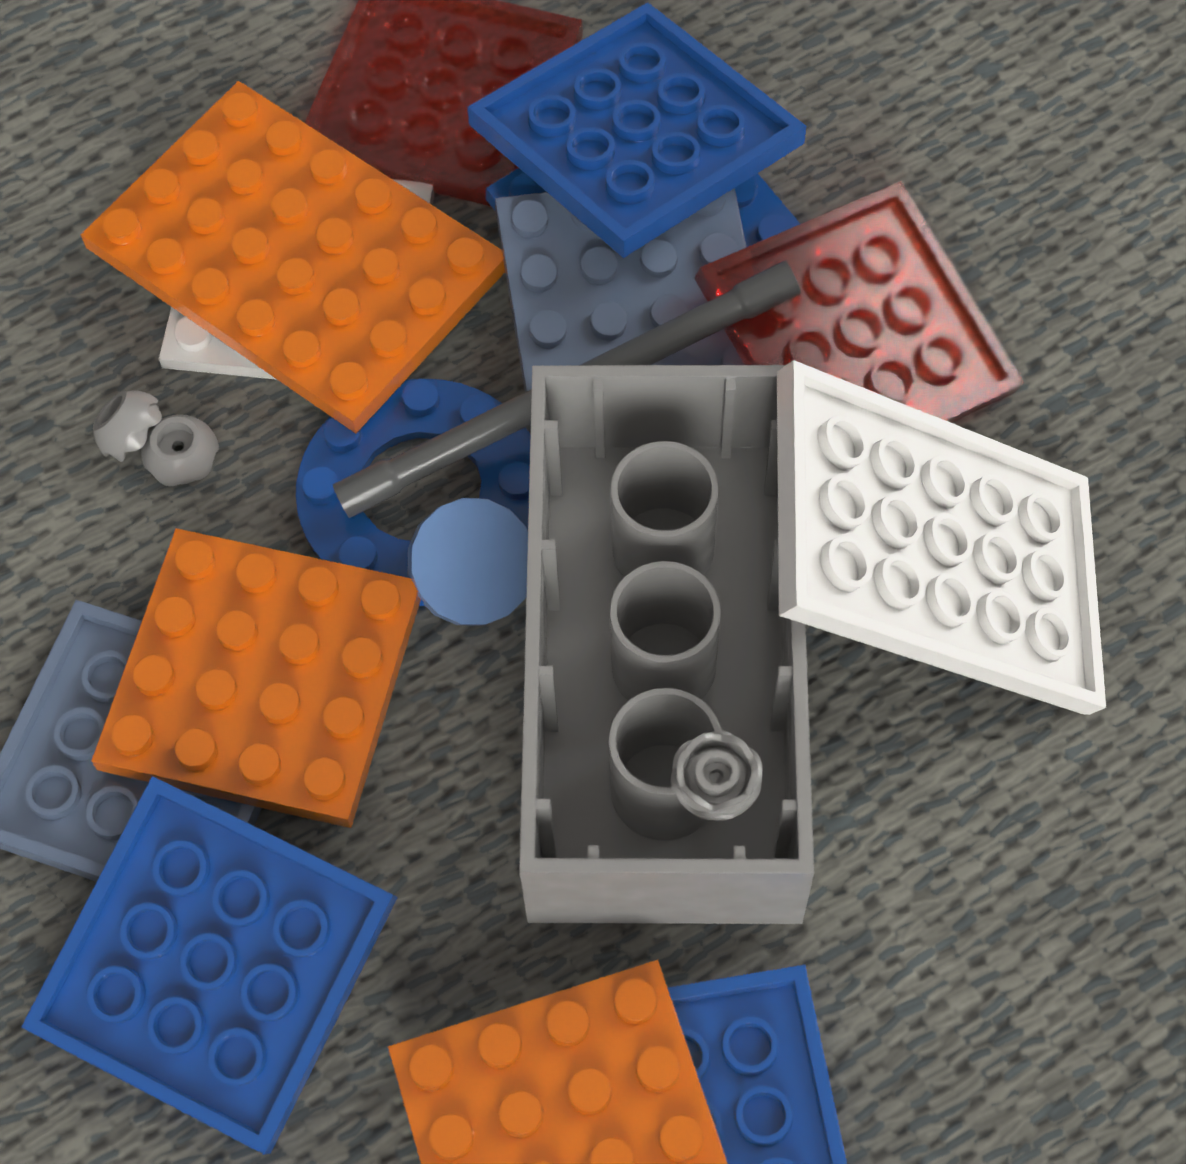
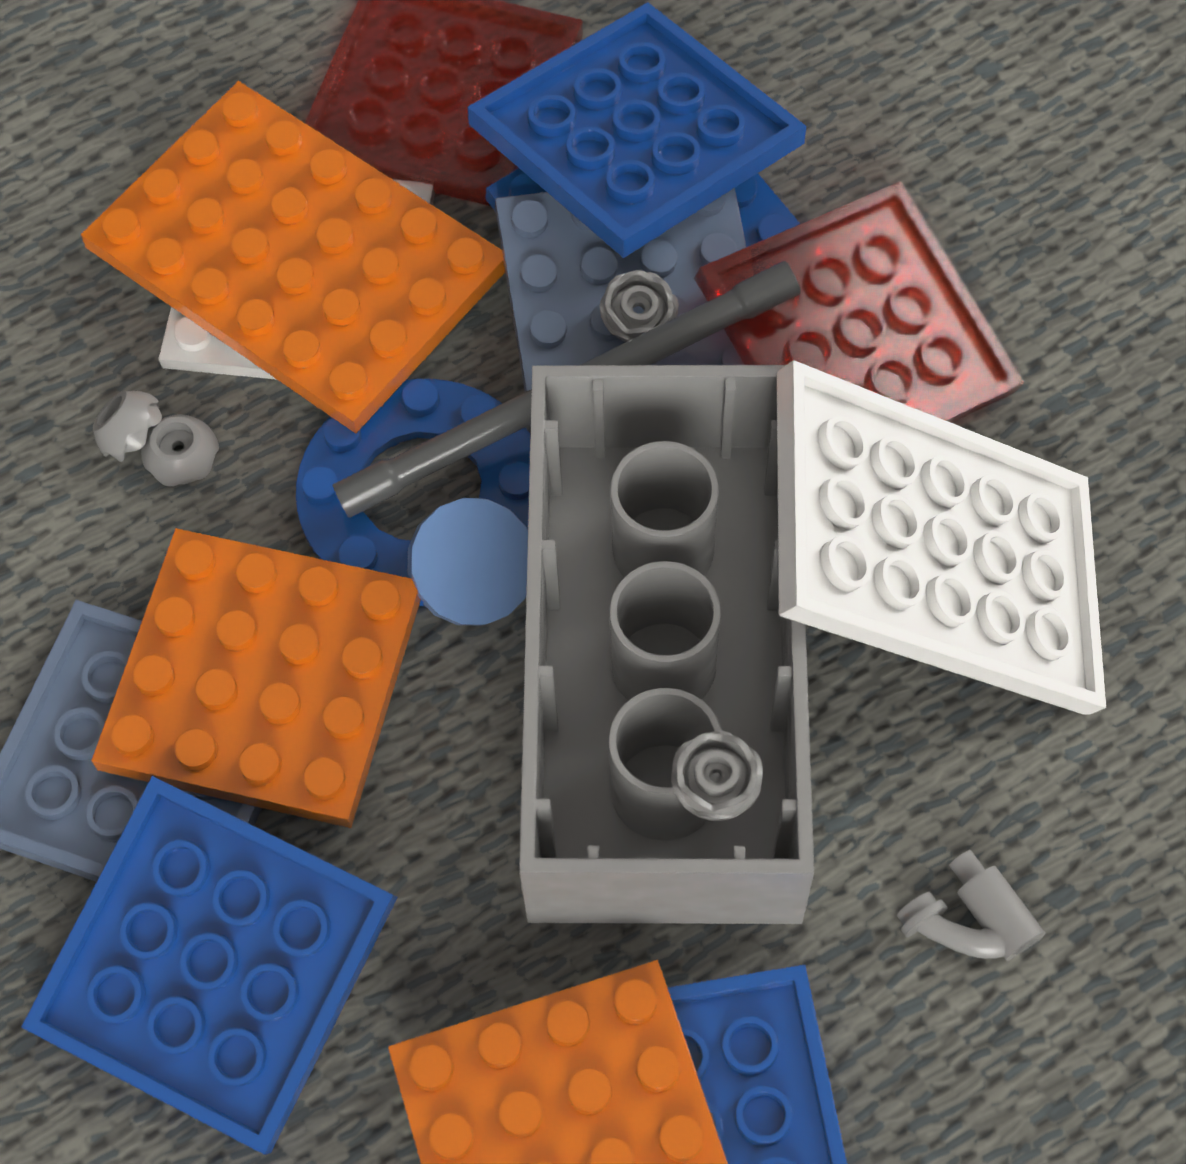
none -> light grey plate [600,270,678,342]
none -> light grey plant [897,850,1045,961]

